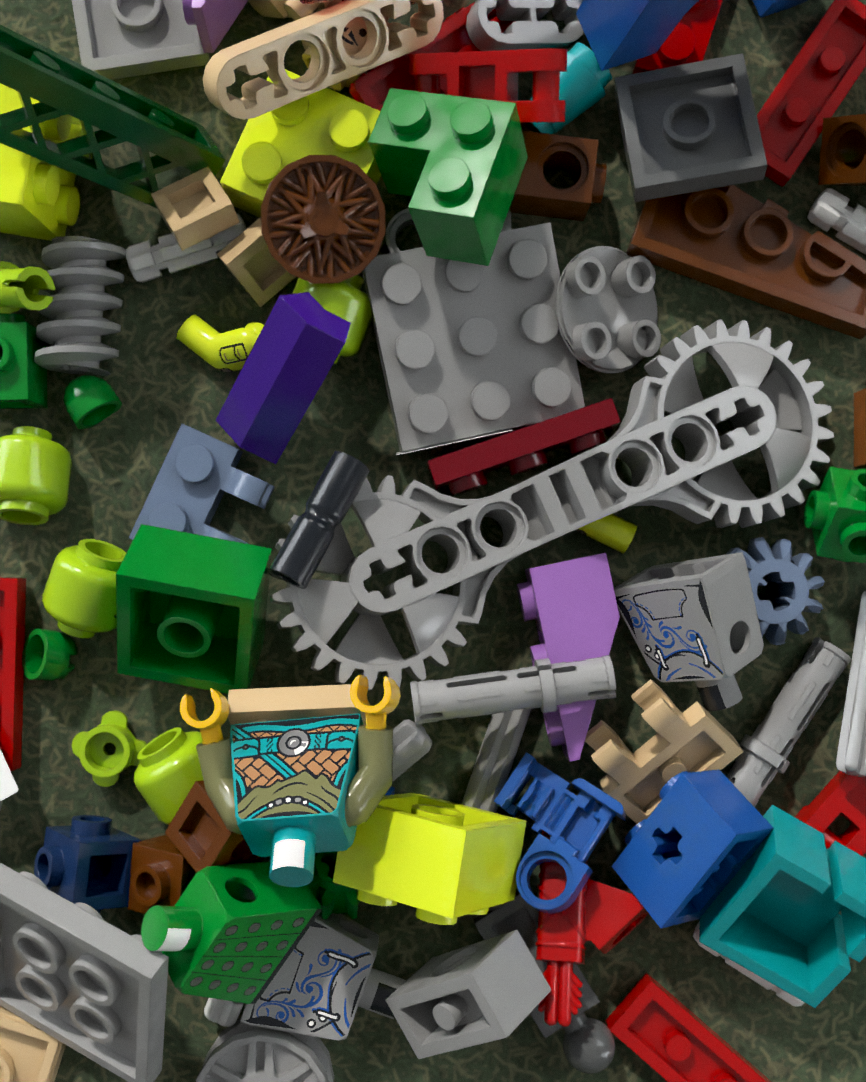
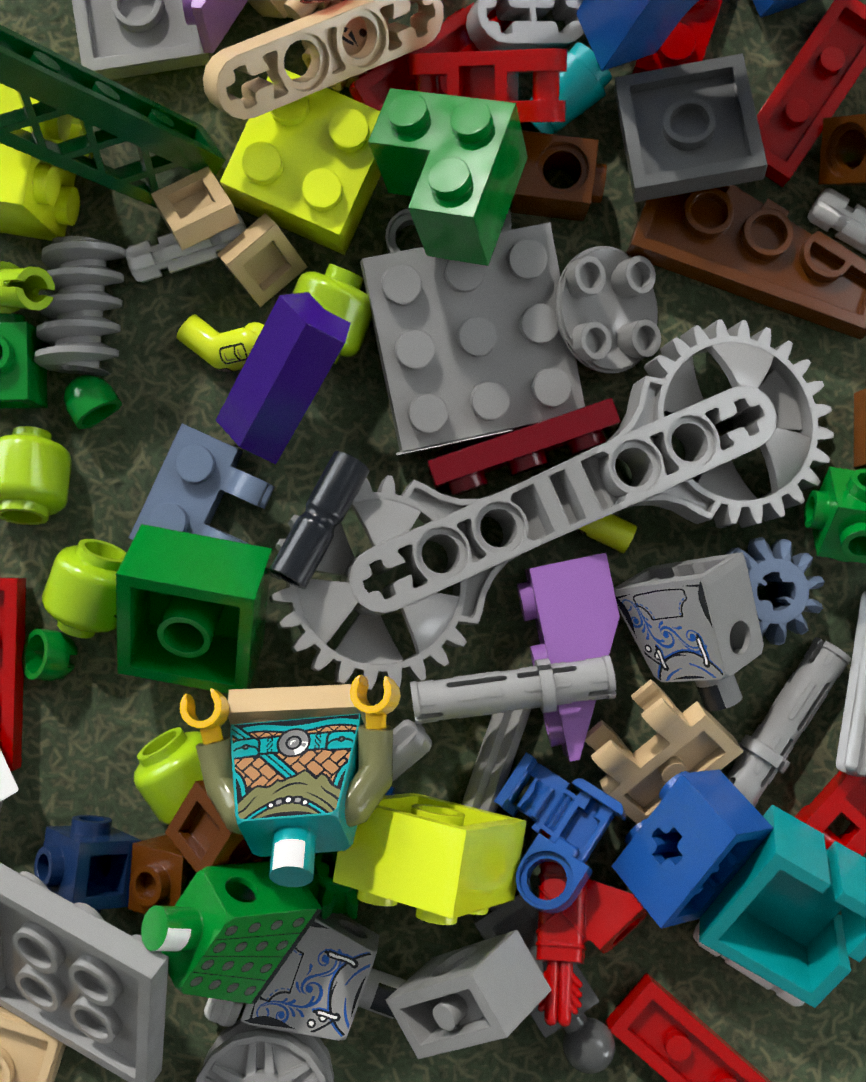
lime plate [72,710,147,787] -> none
reddish brown wheel [261,155,386,284] -> none

